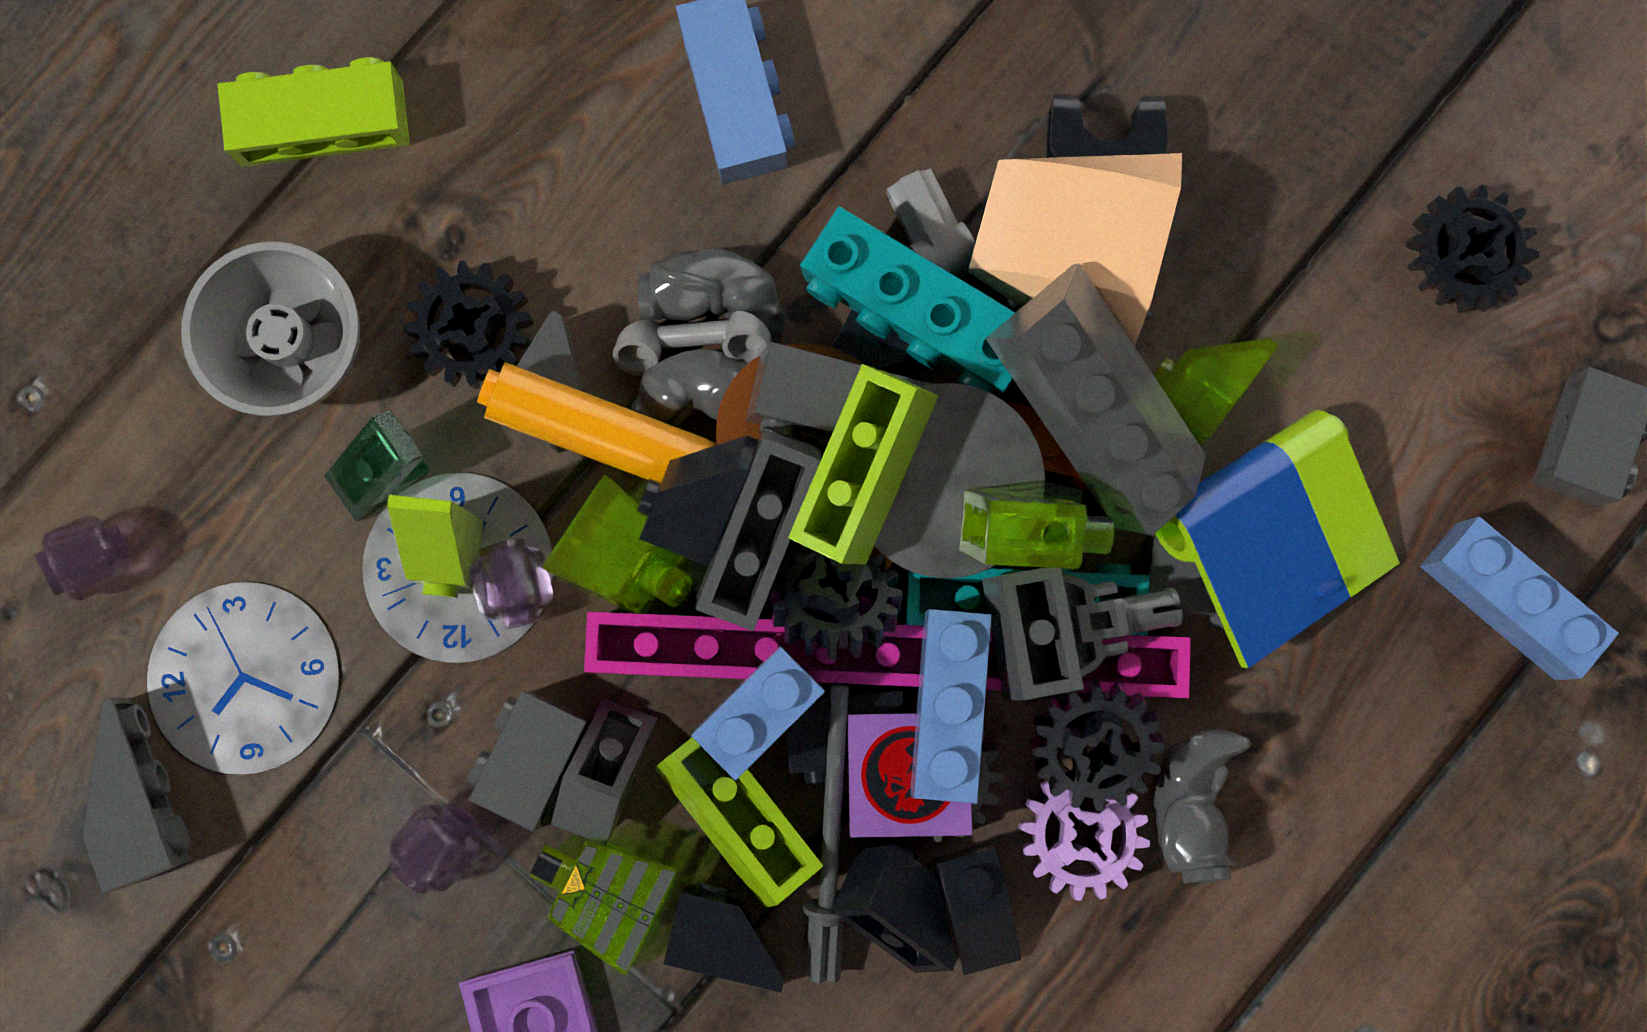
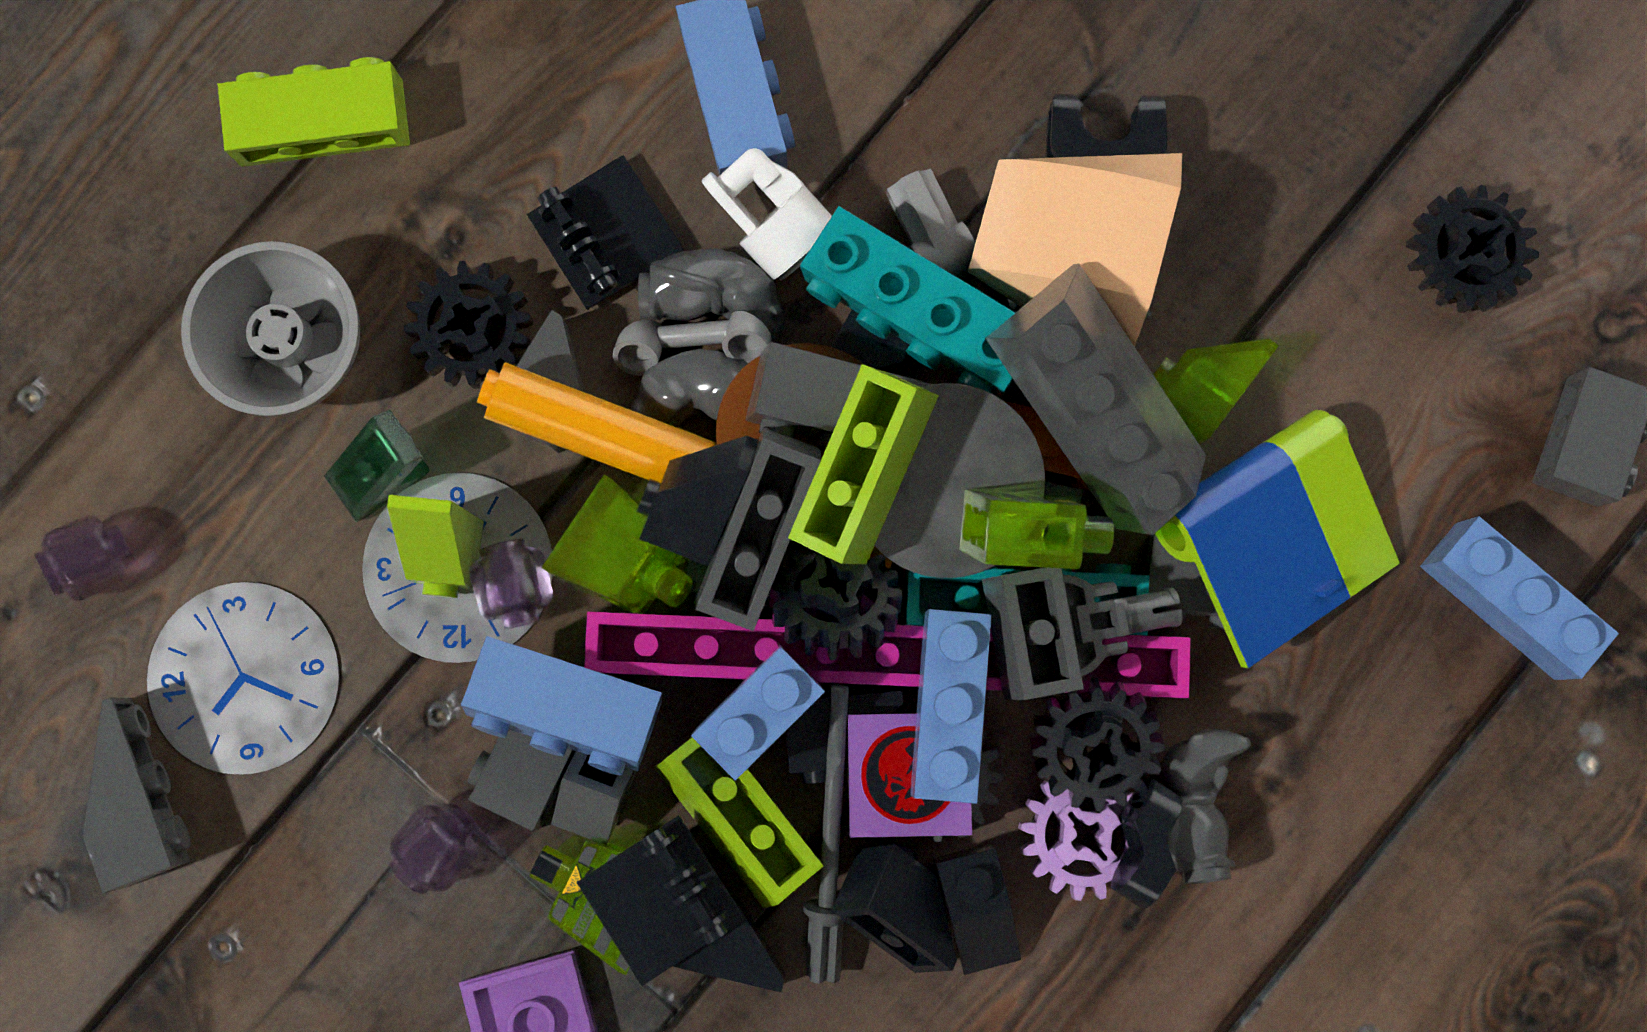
none -> medium blue brick [461,636,662,775]
none -> black hinge [526,155,684,310]
none -> black hinge [576,815,745,986]
none -> white piece [702,148,832,281]
none -> black piece [1111,778,1183,909]

